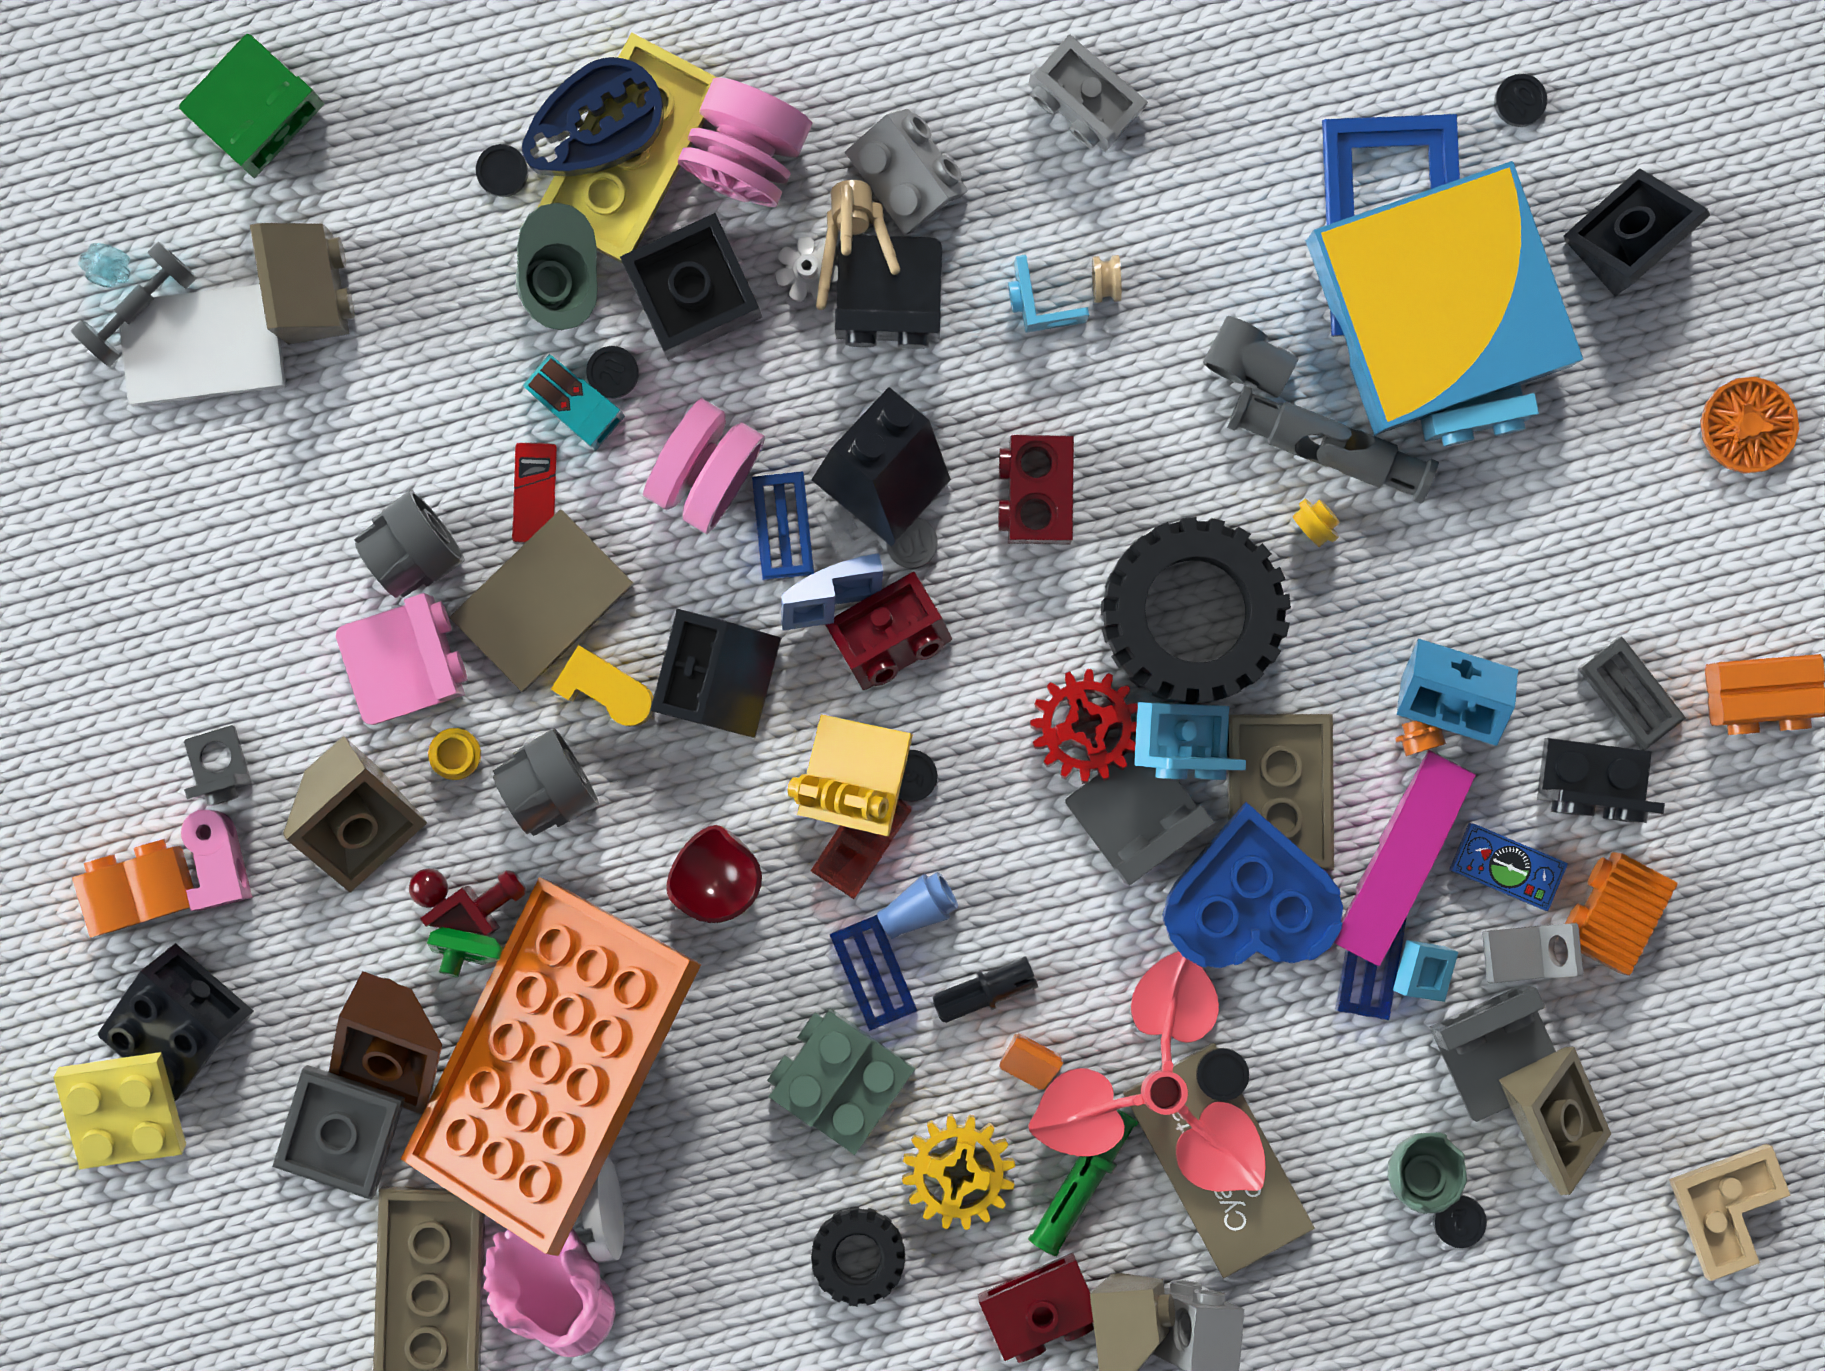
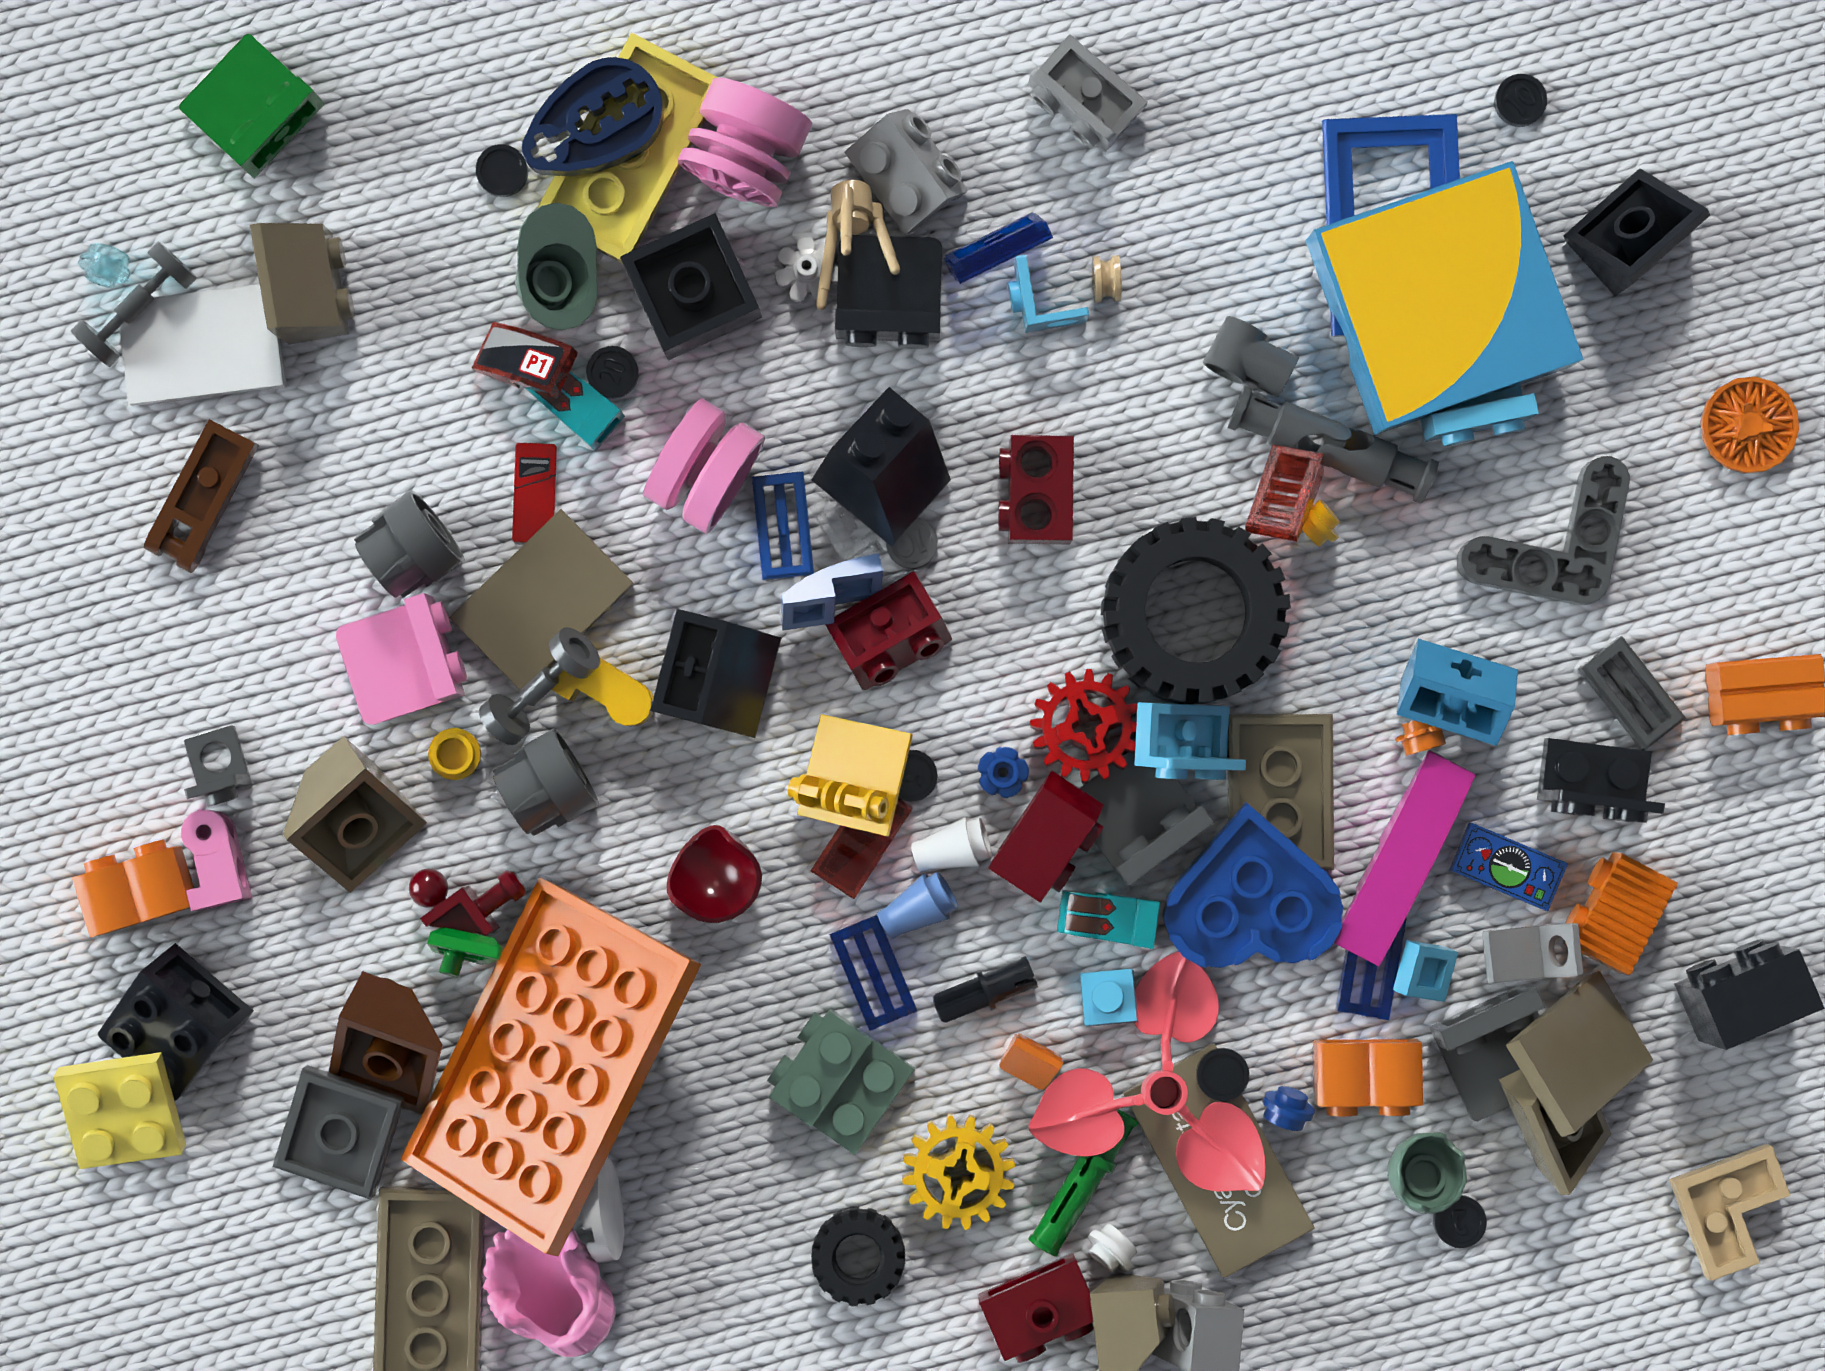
none -> reddish brown plate [144,419,259,573]
none -> slope [472,322,579,399]
none -> dark grey wheel [479,627,600,745]
none -> white cone [912,816,992,873]
none -> clear blue tile [943,212,1053,284]
none -> blue plate [978,747,1029,798]
none -> dark red brick [988,770,1104,903]
none -> teal leg [1057,890,1160,949]
none -> medium azure plate [1080,969,1139,1026]
none -> white plate [1088,1224,1137,1273]
none -> clear red slope [1245,444,1324,542]
none -> blue plate [1262,1086,1315,1131]
none -> orange brick [1313,1039,1423,1116]
none -> dark grey beam [1457,456,1630,605]
none -> dark tan tile [1506,971,1653,1137]
none -> black brick [1674,939,1825,1050]

